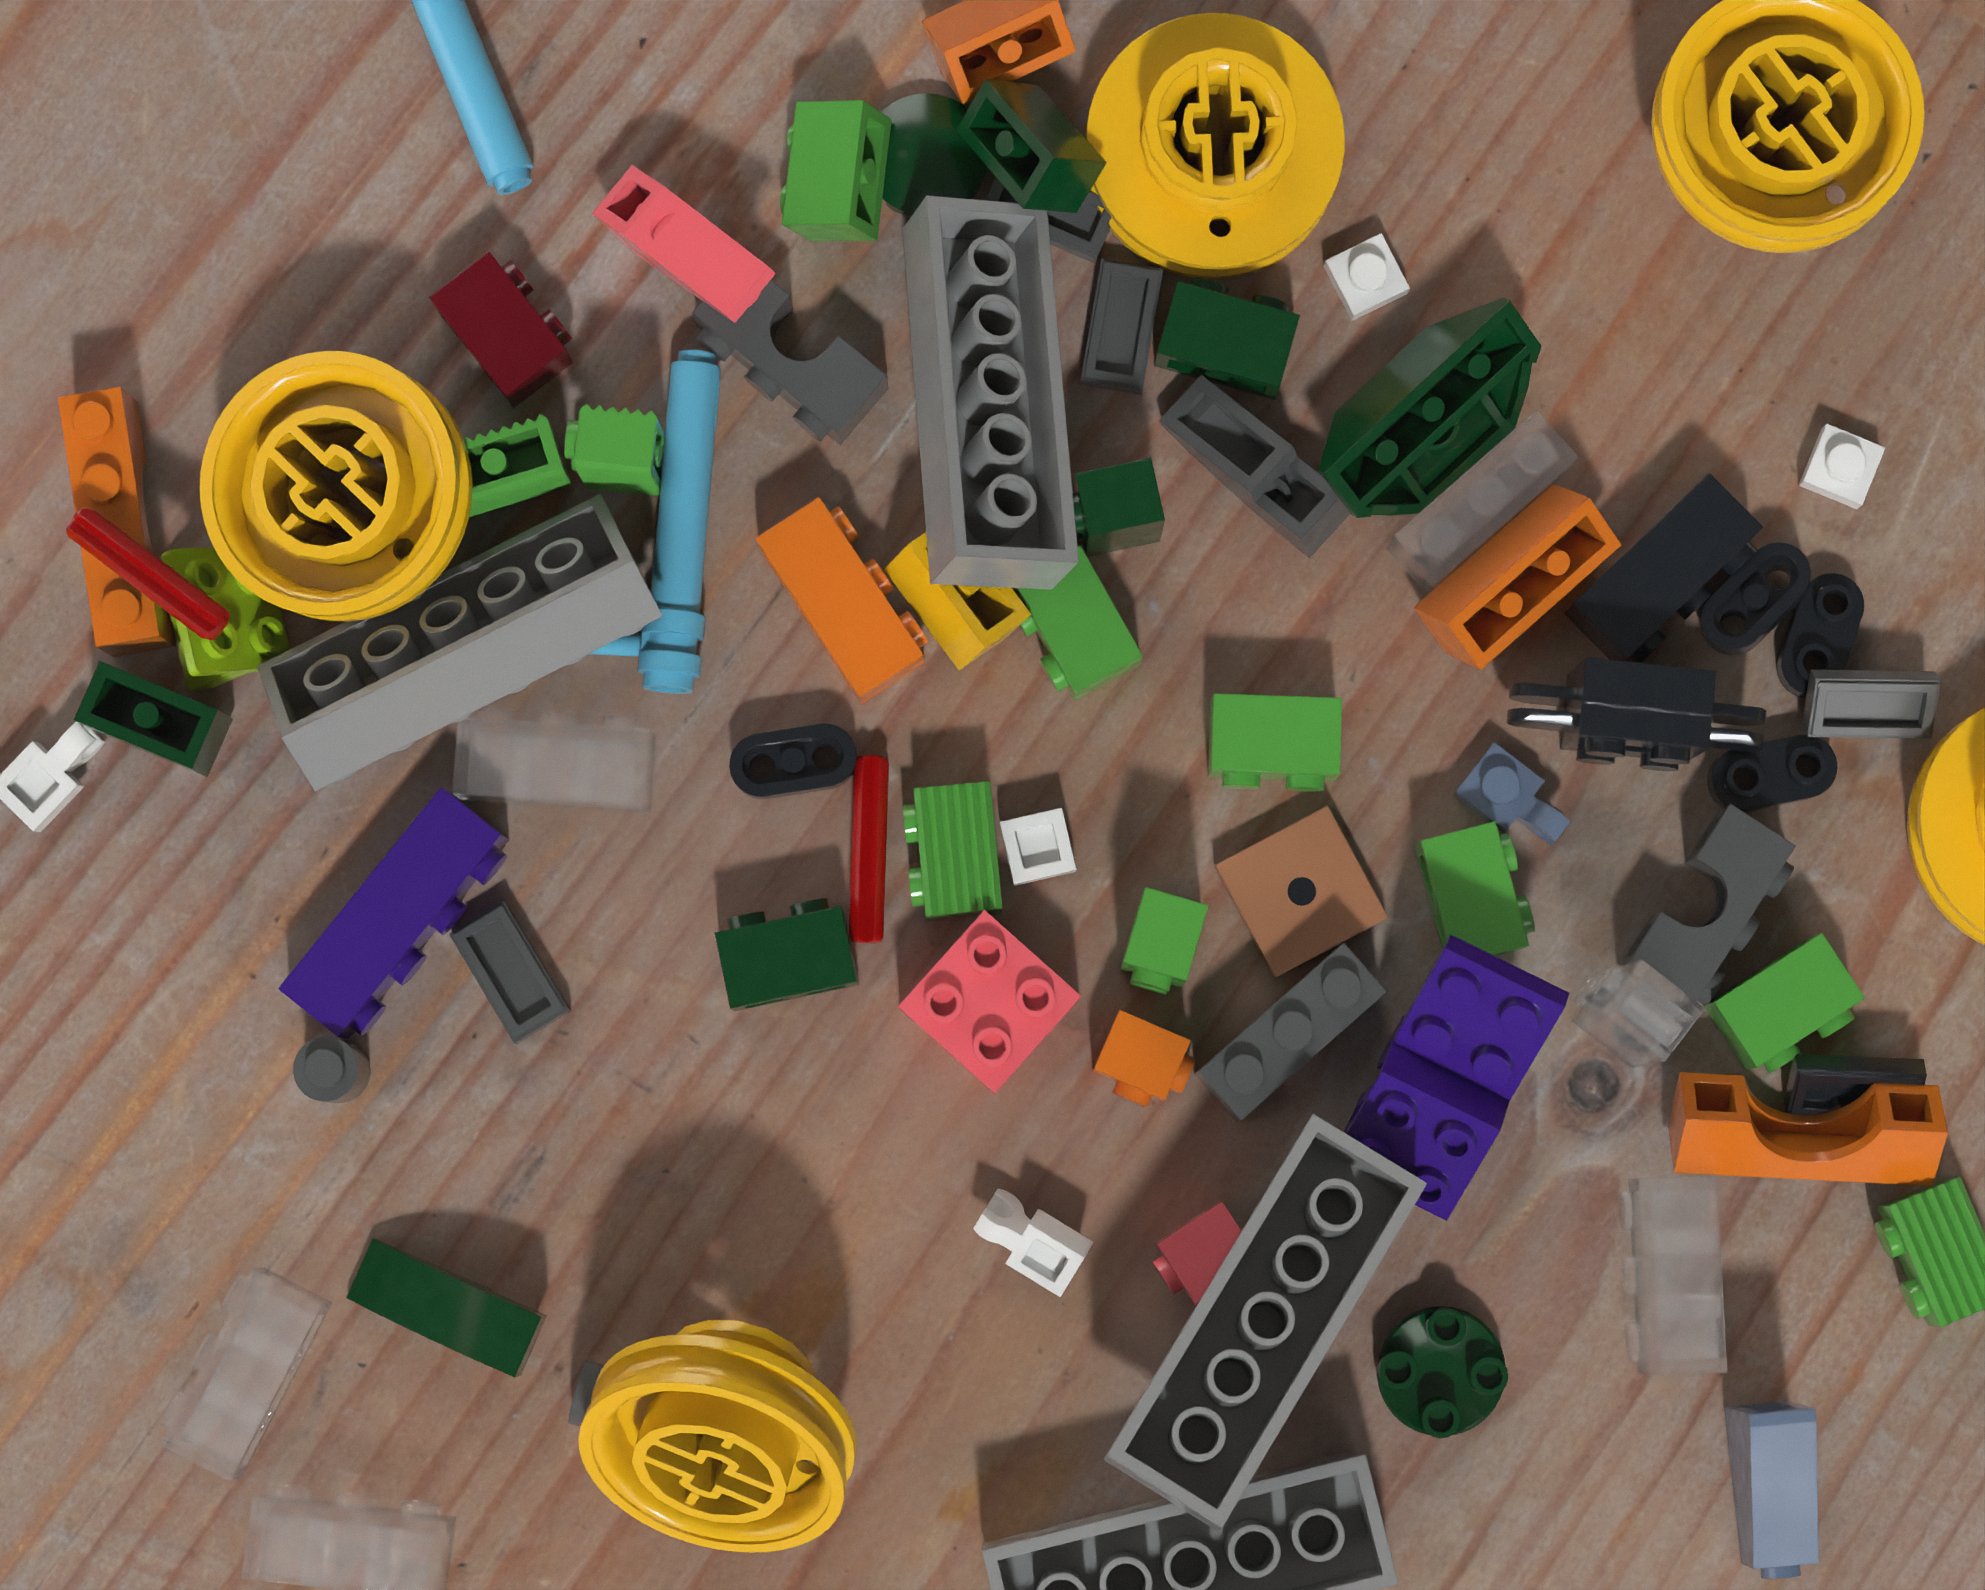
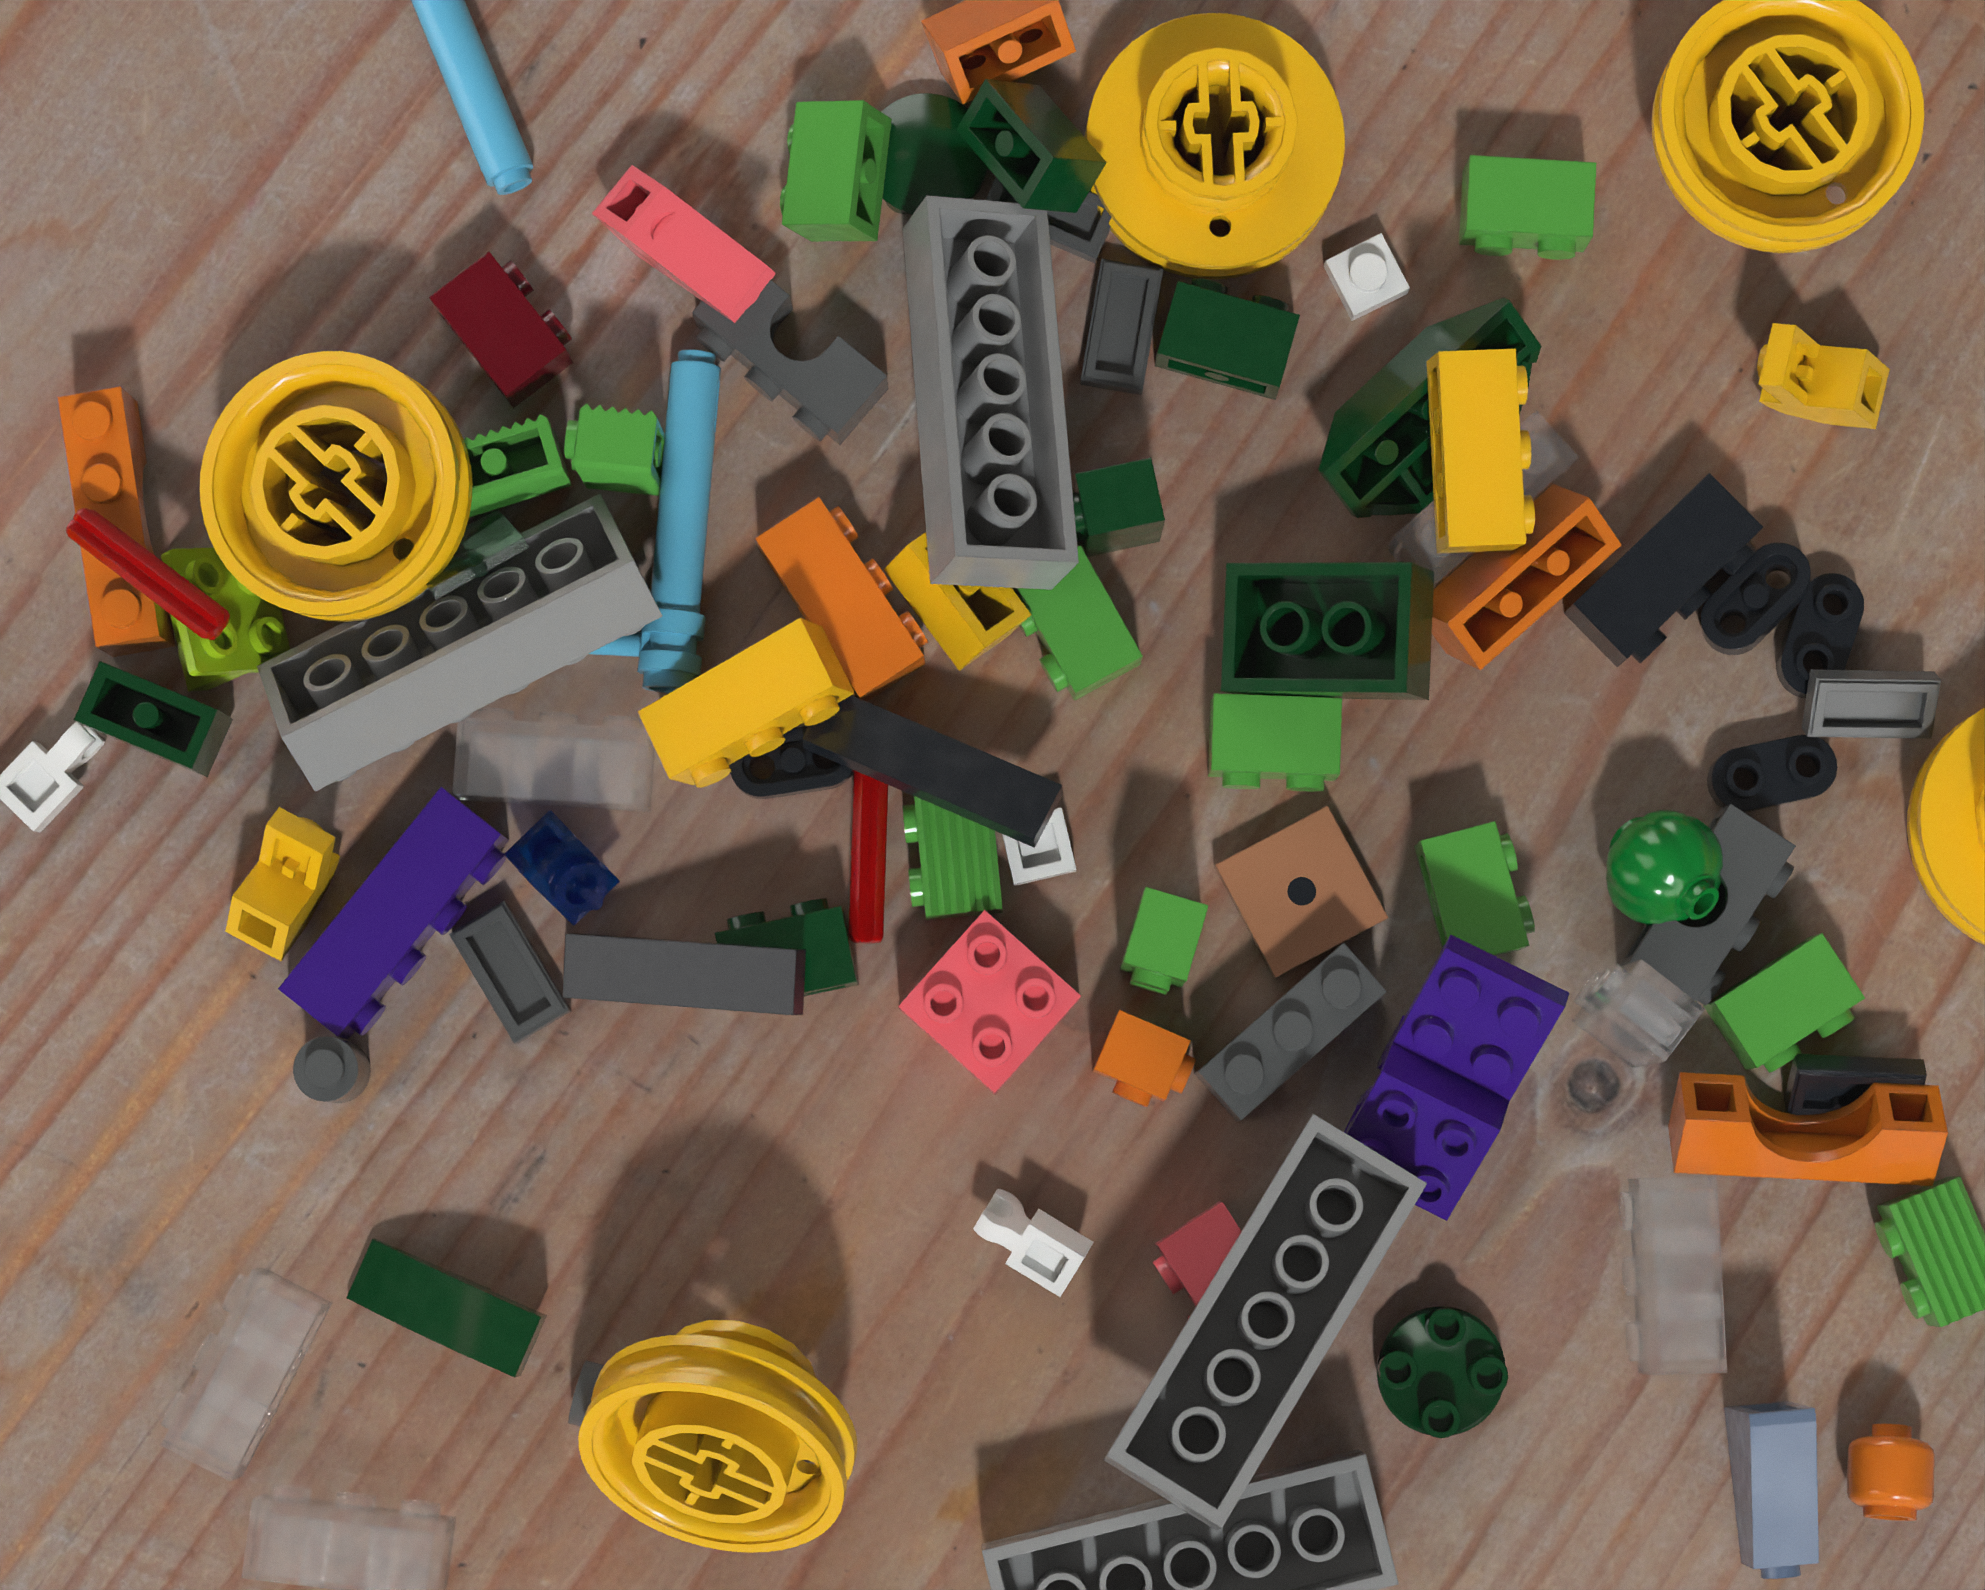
dark grey slope [1159,375,1350,558] -> none
sand blue plate [1454,742,1571,846] -> none
black brick [1507,657,1766,771] -> none
white plate [1798,424,1885,509] -> none
none -> yellow brick [225,807,340,961]
none -> clear green piece [426,509,529,600]
none -> clear blue brick [504,810,620,926]
none -> black tile [563,933,806,1015]
none -> yellow brick [638,618,855,788]
none -> black tile [802,695,1063,848]
none -> dark green brick [1221,562,1434,700]
none -> yellow brick [1426,348,1535,553]
none -> bright green brick [1459,155,1596,260]
none -> green plant [1606,810,1723,926]
none -> yellow brick [1757,323,1890,429]
none -> orange head [1847,1424,1935,1521]

